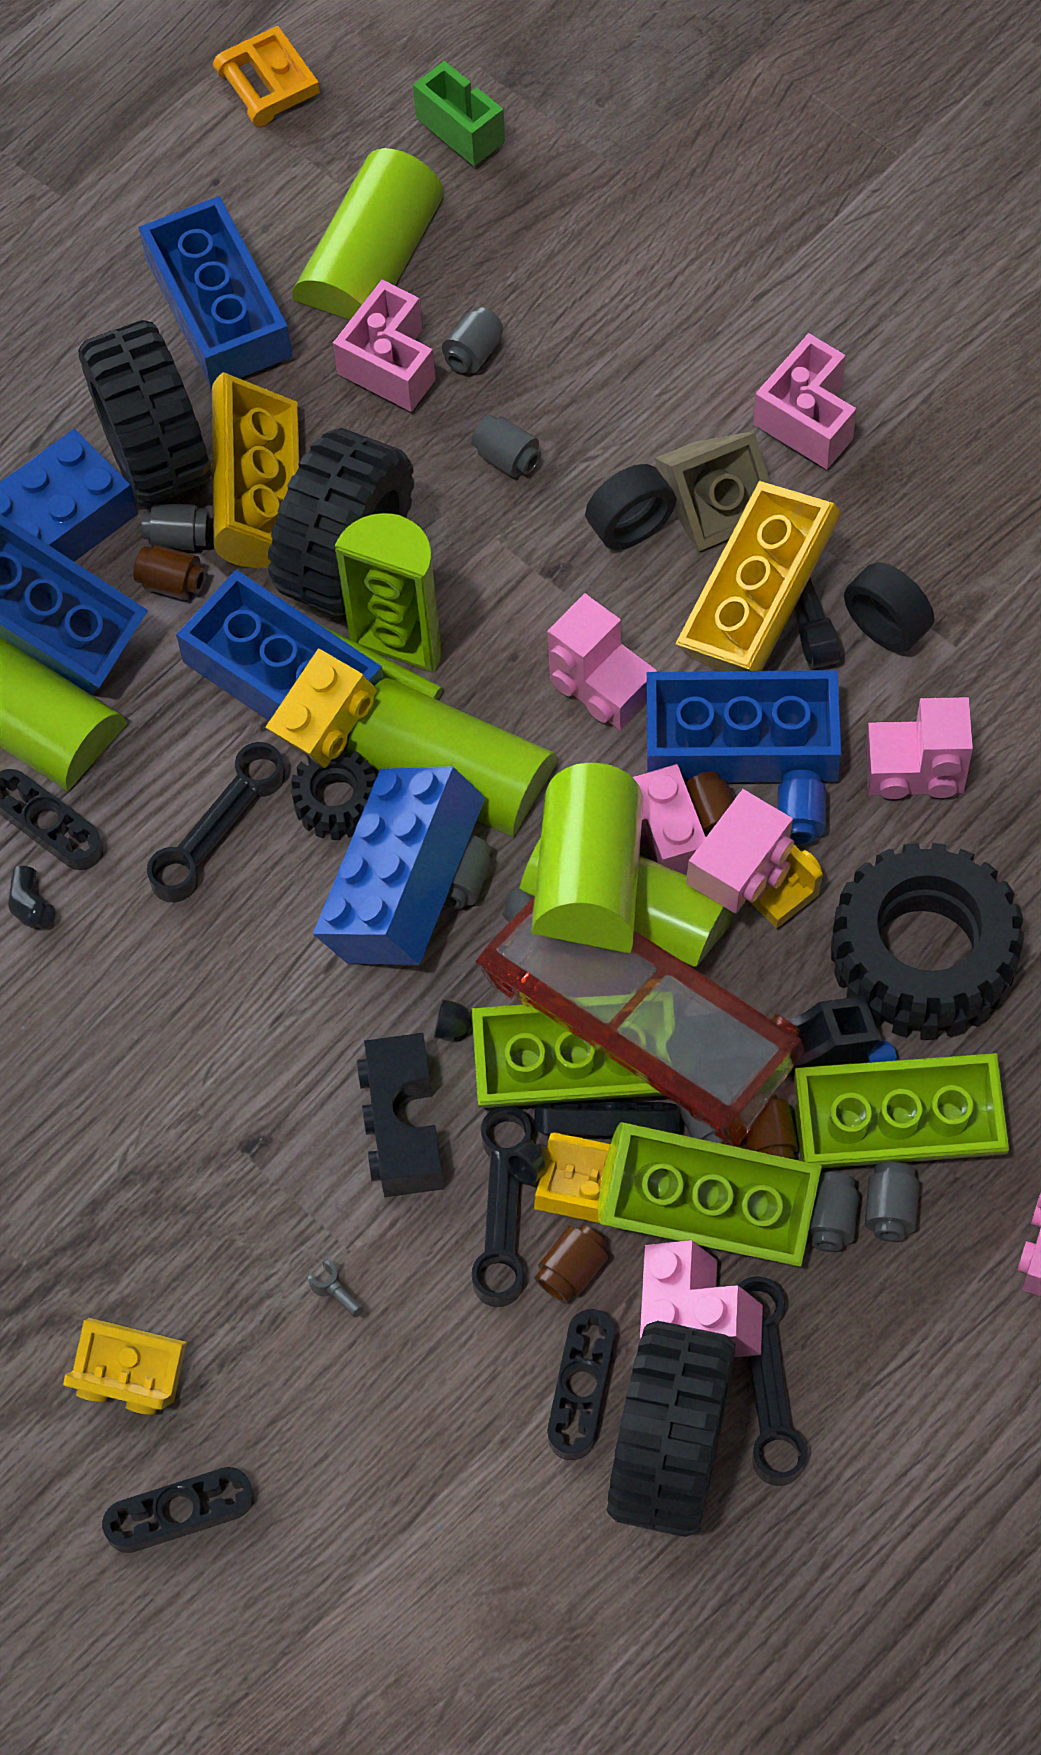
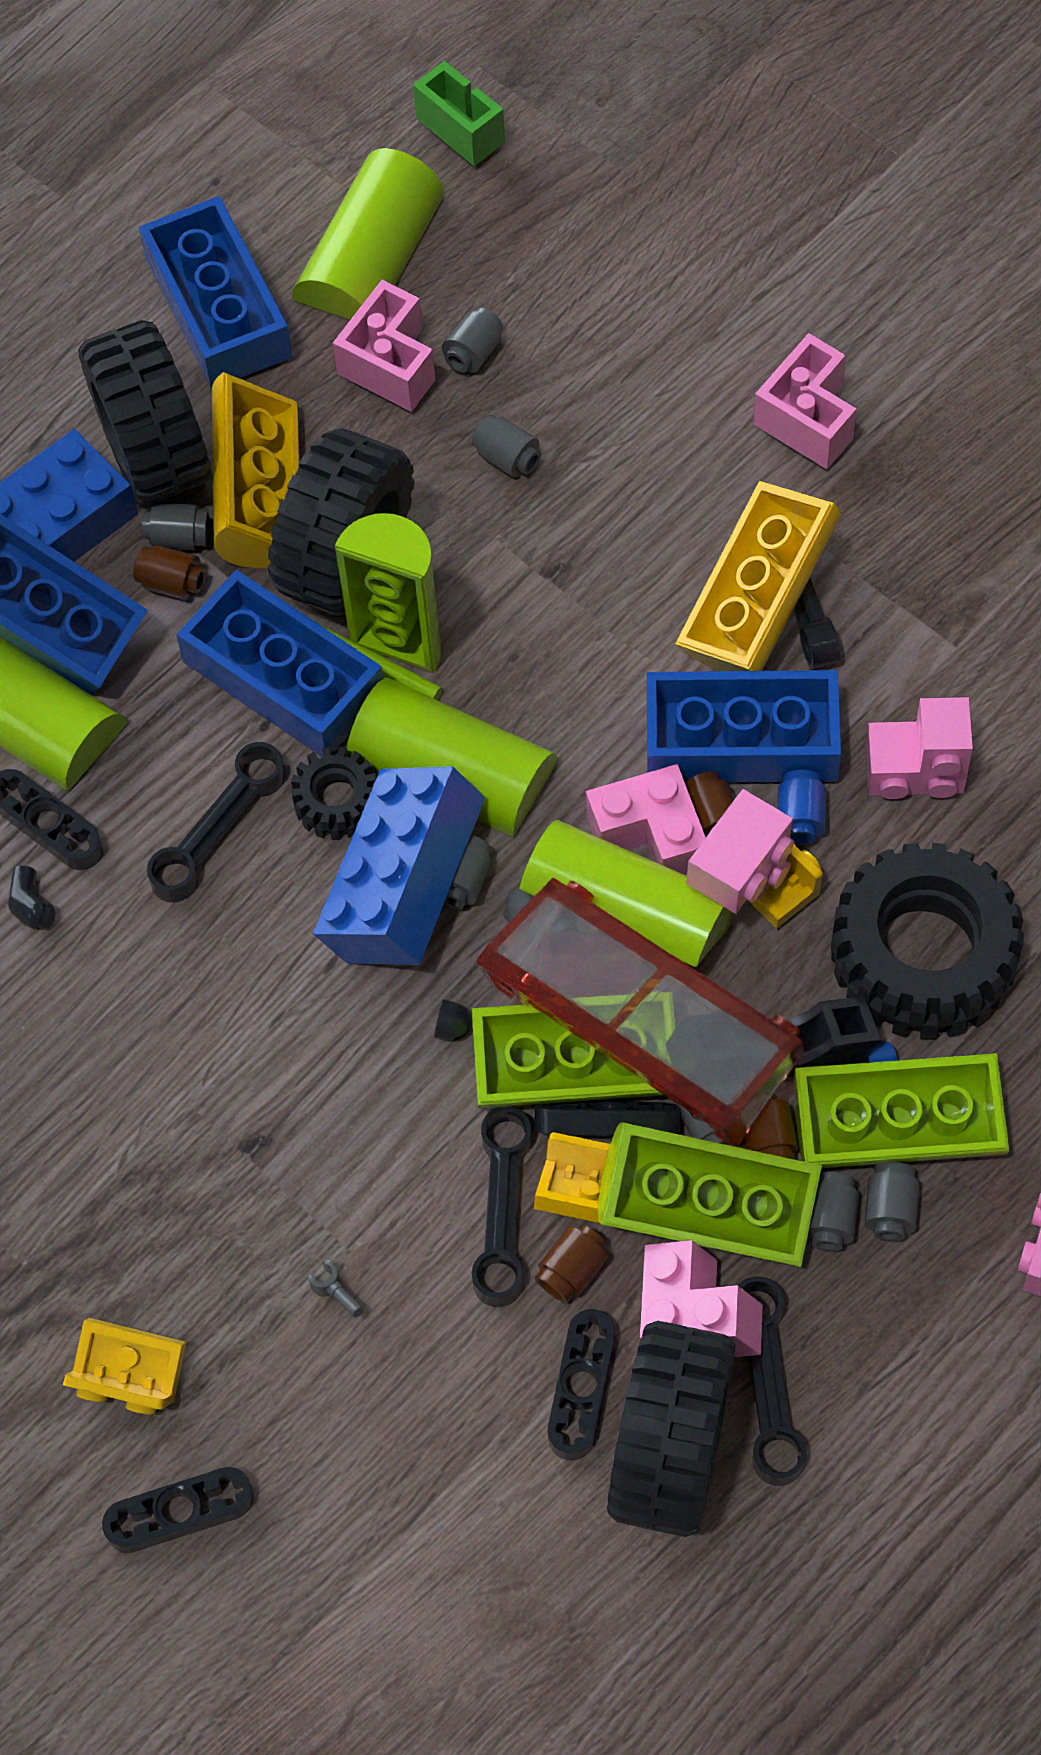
light orange plate [213,26,320,127] -> none
yellow bracket [265,648,377,768] -> none
black arch [357,1033,444,1198] -> none
black hinge [504,1140,550,1185] -> none
lime brick [531,763,643,954] -> none
bright pink brick [547,593,657,731] -> none
black tyre [585,464,677,550] -> none
dark tan slope [655,431,771,551] -> none
black tyre [844,562,935,653] -> none

